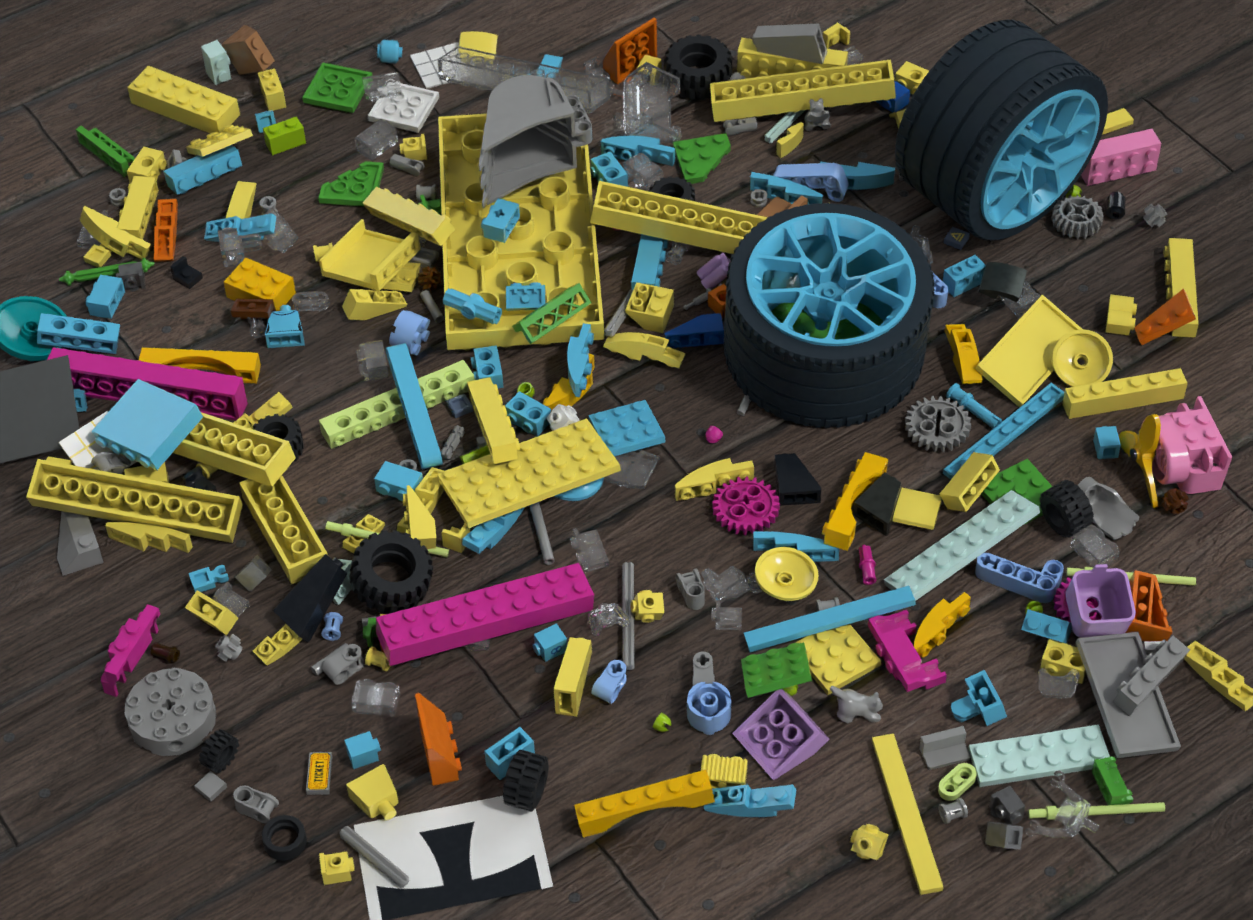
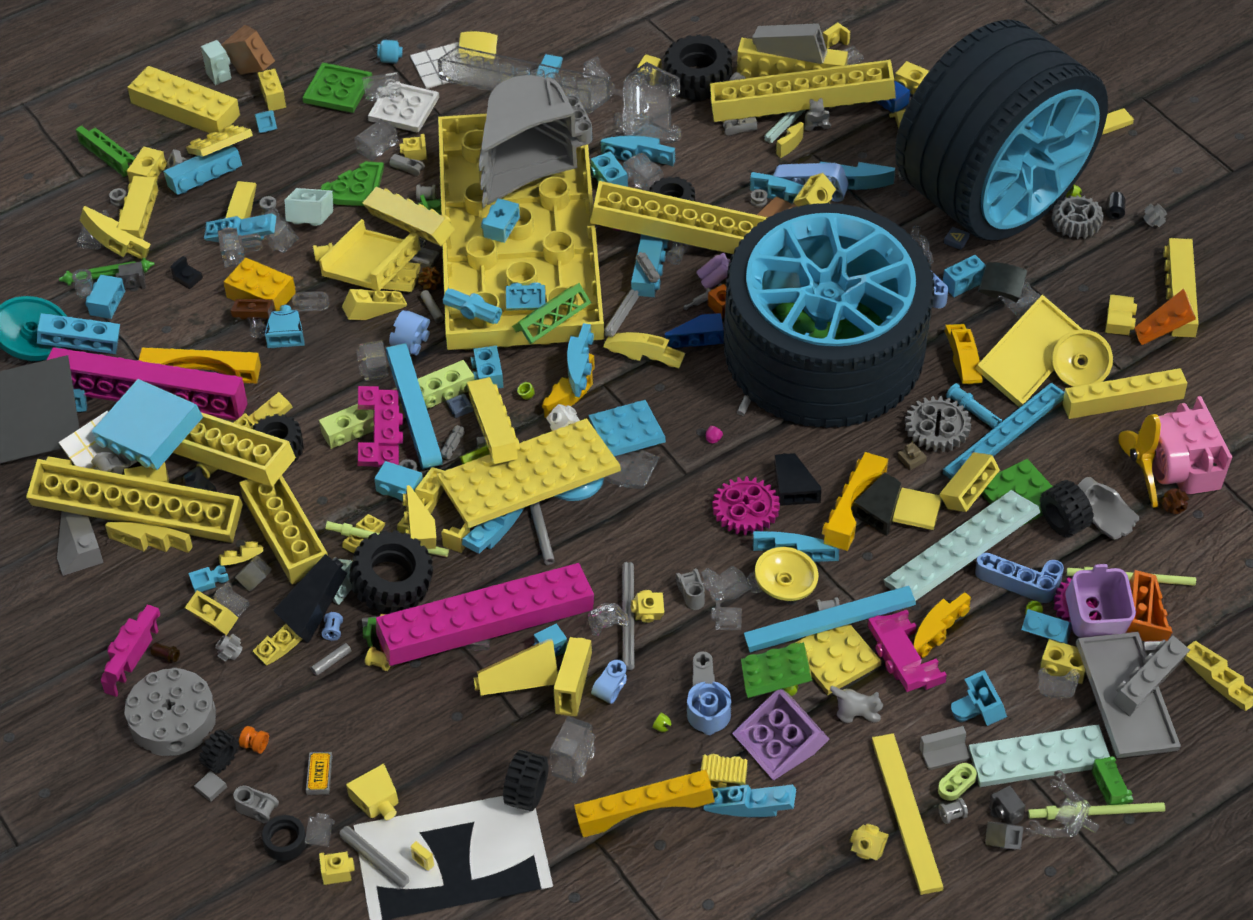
light yellow plate [83,244,112,267] -> none
orange slope [154,199,178,262] -> none
lime brick [263,116,306,155] -> none
light grey piece [322,644,364,685] -> none
medium azure brick [345,731,381,769] -> none
clear brick [351,679,400,717] -> none
orange slope [415,693,462,786] -> none
medium azure brick [485,727,535,780] -> none
medium azure brick [505,391,551,437] -> none
clear bracket [570,528,609,572] -> none
orange slope [603,18,657,84] -> none
light yellow slope [625,282,674,333] -> none
bright green plate [673,133,731,184] -> none
light yellow slope [675,458,754,501] -> none
dark pink axle [859,545,877,585] -> none
clear brick [1070,524,1120,568] -> none
bright pink brick [1081,129,1161,186] -> none
medium azure brick [1093,426,1121,459] -> none
none -> clear brick [72,268,94,298]
none -> light yellow slope [219,541,263,566]
none -> orange wheel [239,726,269,754]
none -> light aqua brick [285,188,333,226]
none -> clear bracket [305,813,335,847]
none -> dark pink bracket [357,386,403,468]
none -> light yellow tile [410,841,434,871]
none -> light yellow slope [474,639,558,695]
none -> clear brick [550,716,596,784]
none -> light grey axle [636,252,660,283]
none -> light yellow brick [793,173,836,207]
none -> dark tan tile [898,442,927,470]

